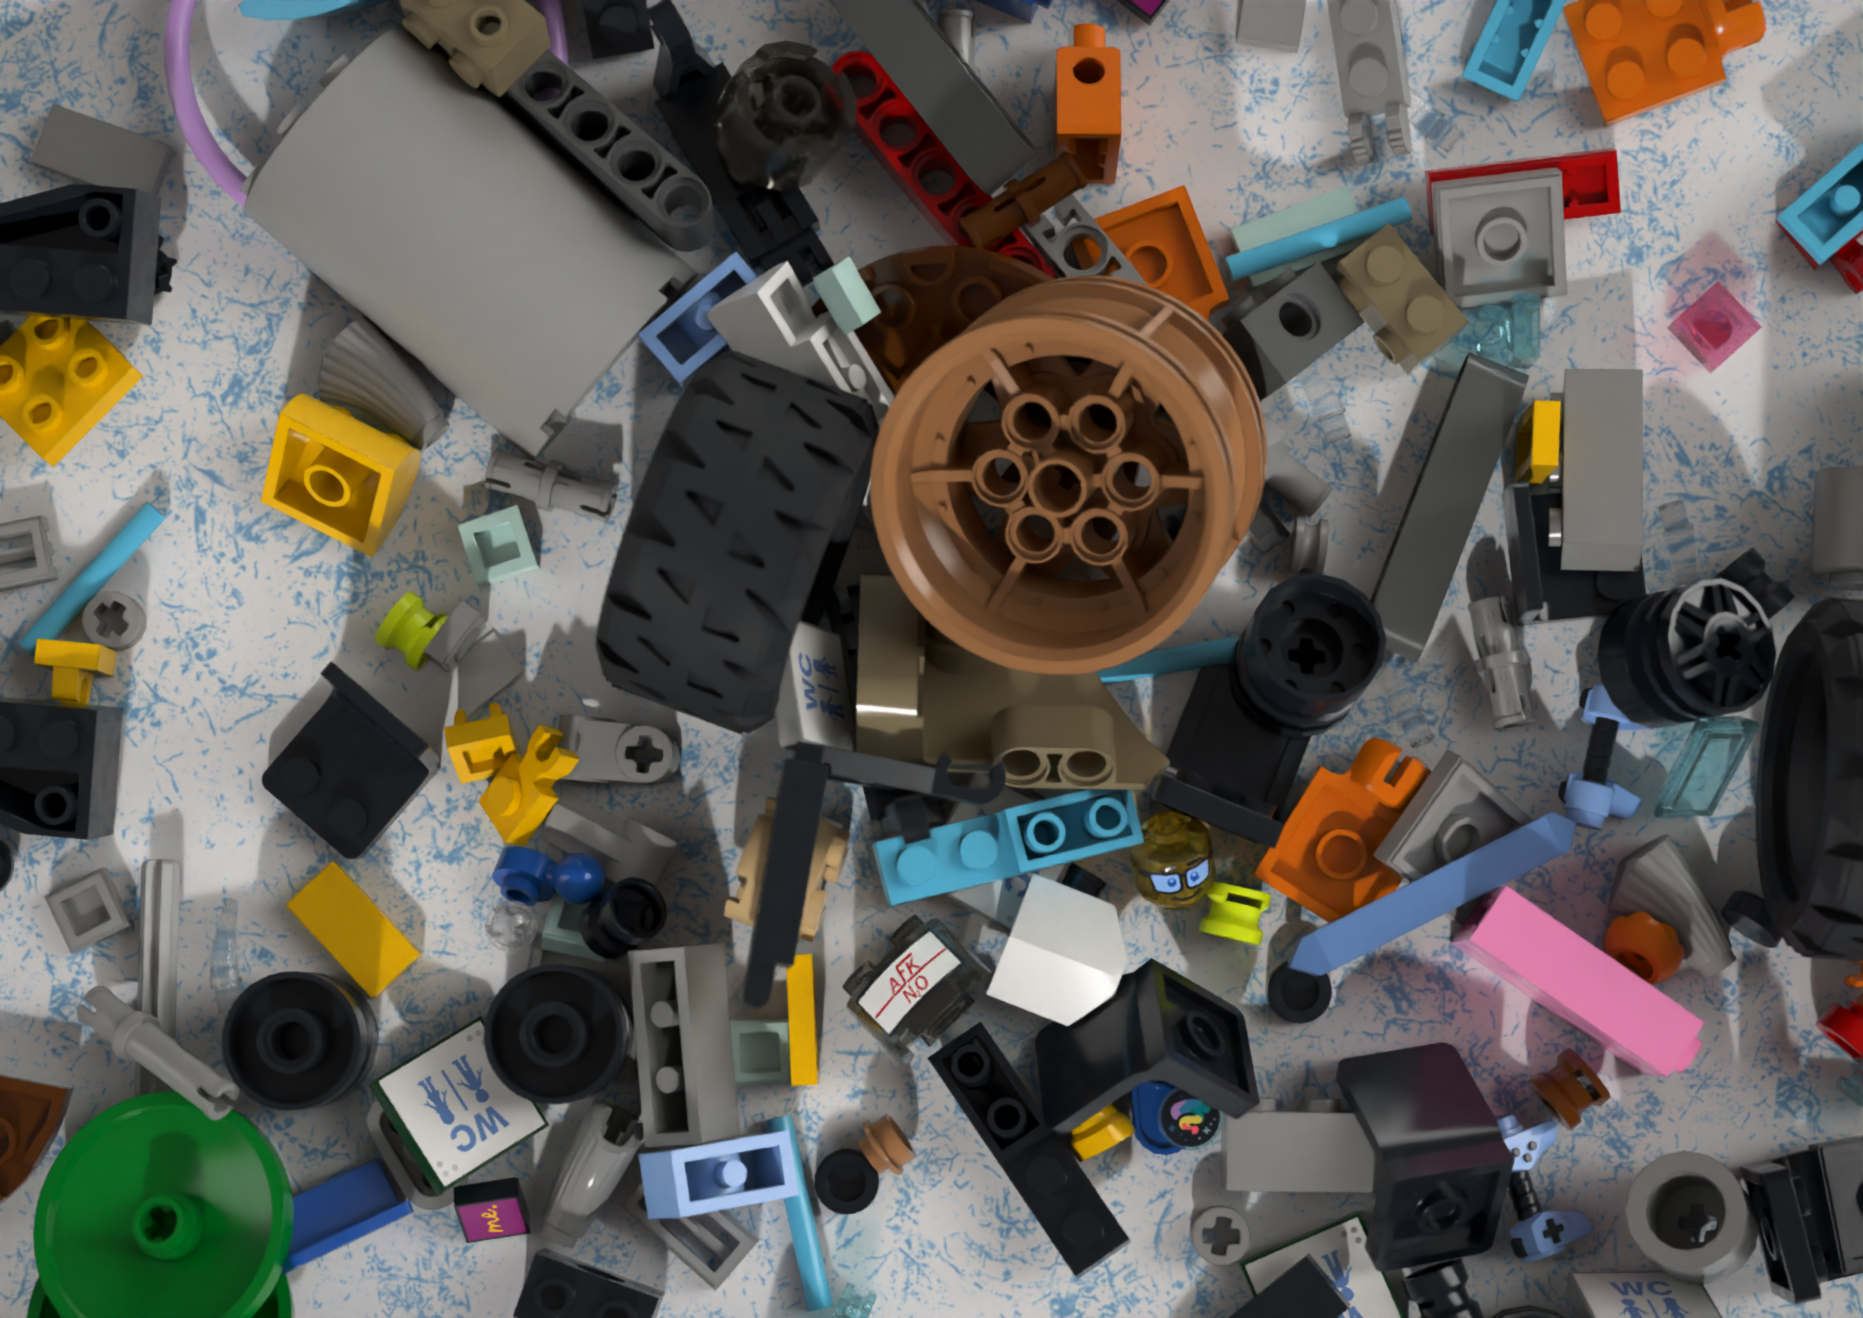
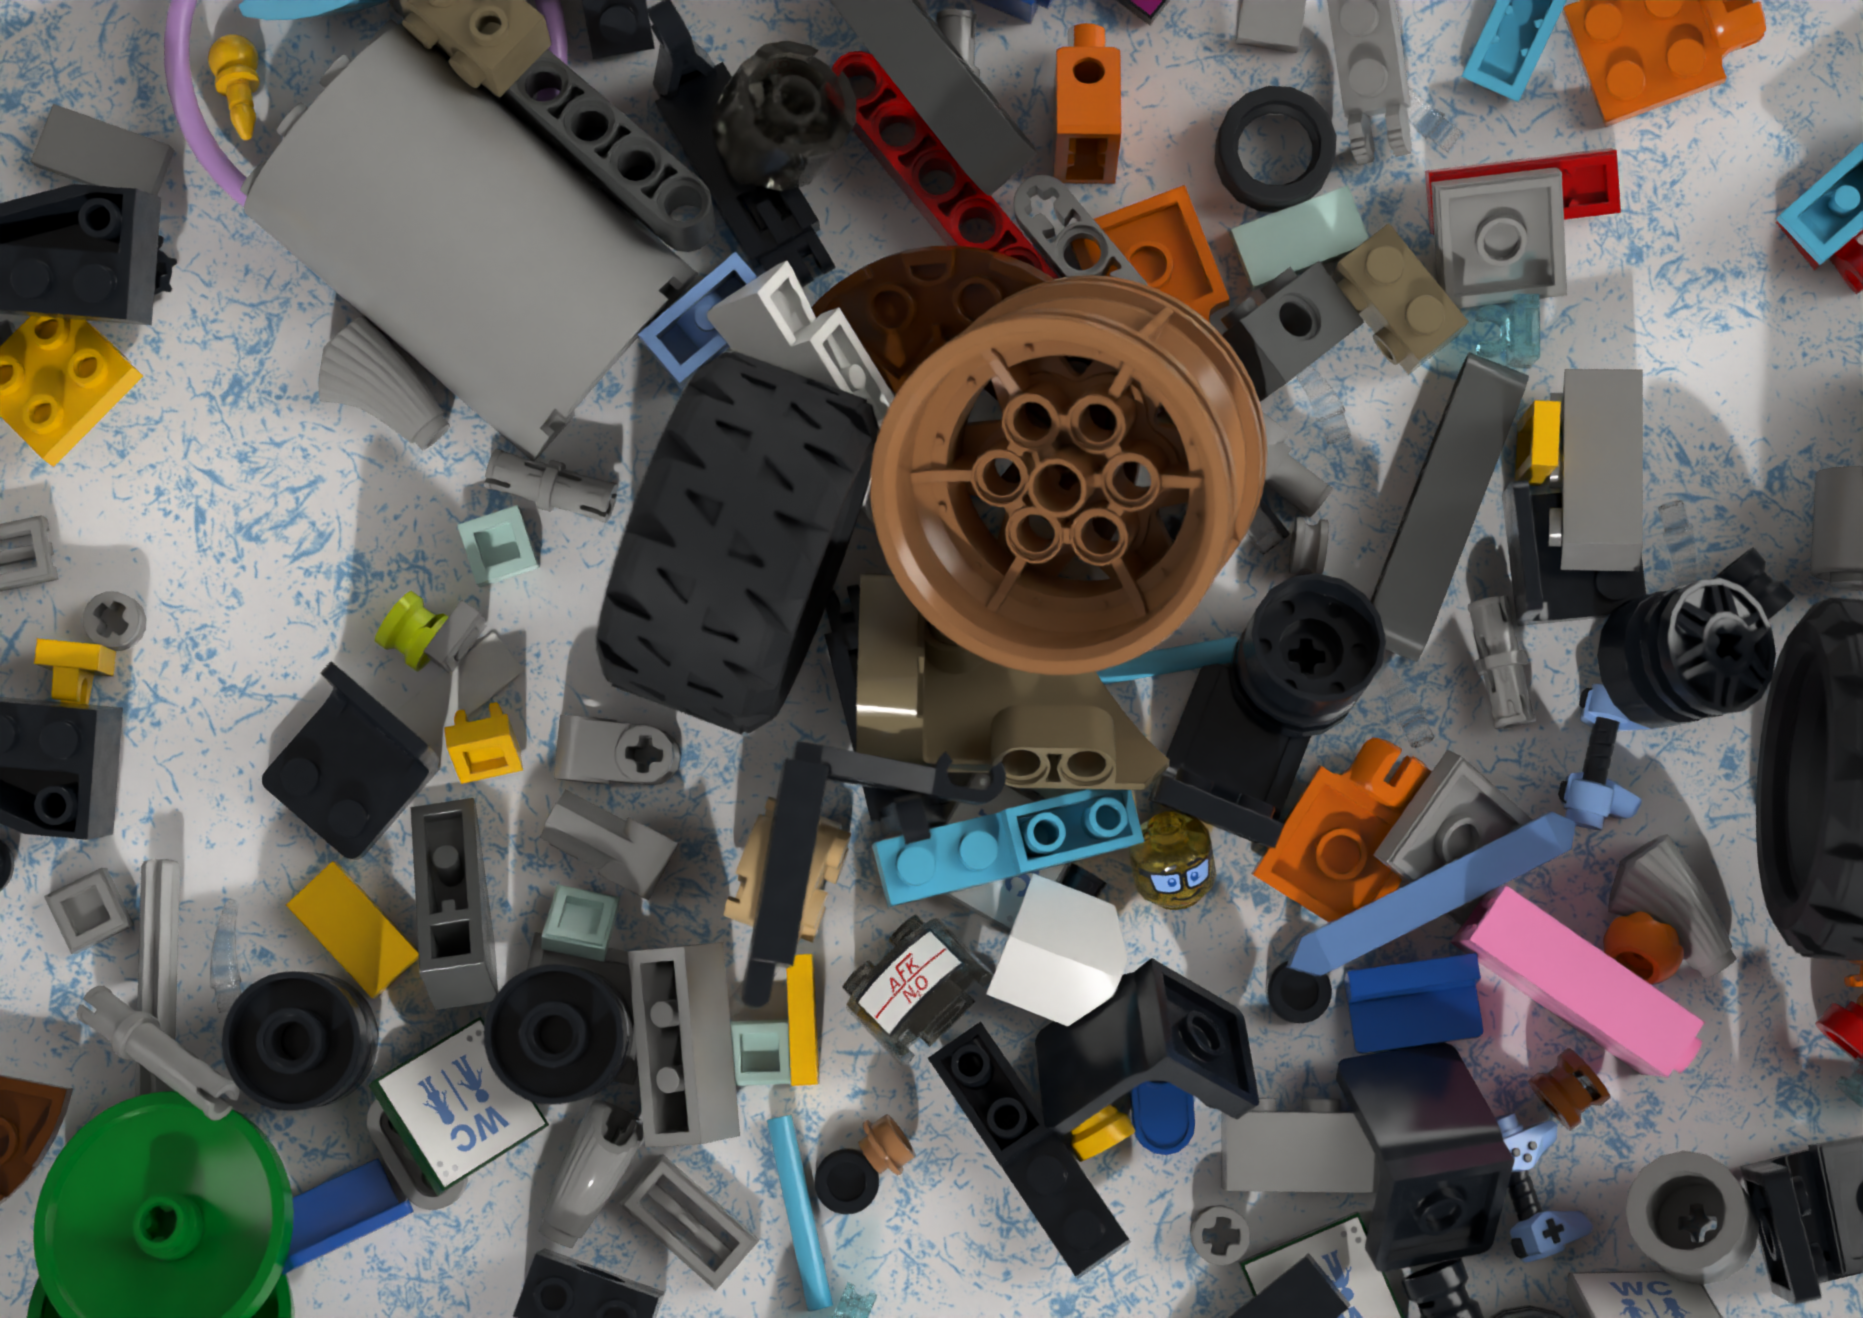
medium azure bar [17,501,166,658] -> none
yellow brick [261,393,421,558] -> none
tile [453,1177,531,1243] -> none
yellow plate [478,724,580,847] -> none
clear axle [485,900,538,952] -> none
blue plate [492,846,605,906] -> none
black wheel [580,877,667,960] -> none
light blue brick [638,1130,799,1219] -> none
white tile [774,621,857,752] -> none
light aqua tile [812,256,881,335] -> none
reddish brown pin [957,151,1087,249] -> none
tile [1156,1086,1223,1150] -> none
neon yellow wheel [1198,881,1272,946] -> none
medium azure bar [1225,197,1412,282] -> none
clear light blue tile [1654,716,1760,818] -> none
clear pink plate [1667,281,1762,374] -> none
black tile [1721,890,1782,948] -> none
none -> yellow bar [208,34,260,141]
none -> dark grey slope [410,798,498,1010]
none -> black tyre [1214,86,1337,212]
none -> blue panel [1343,953,1484,1054]

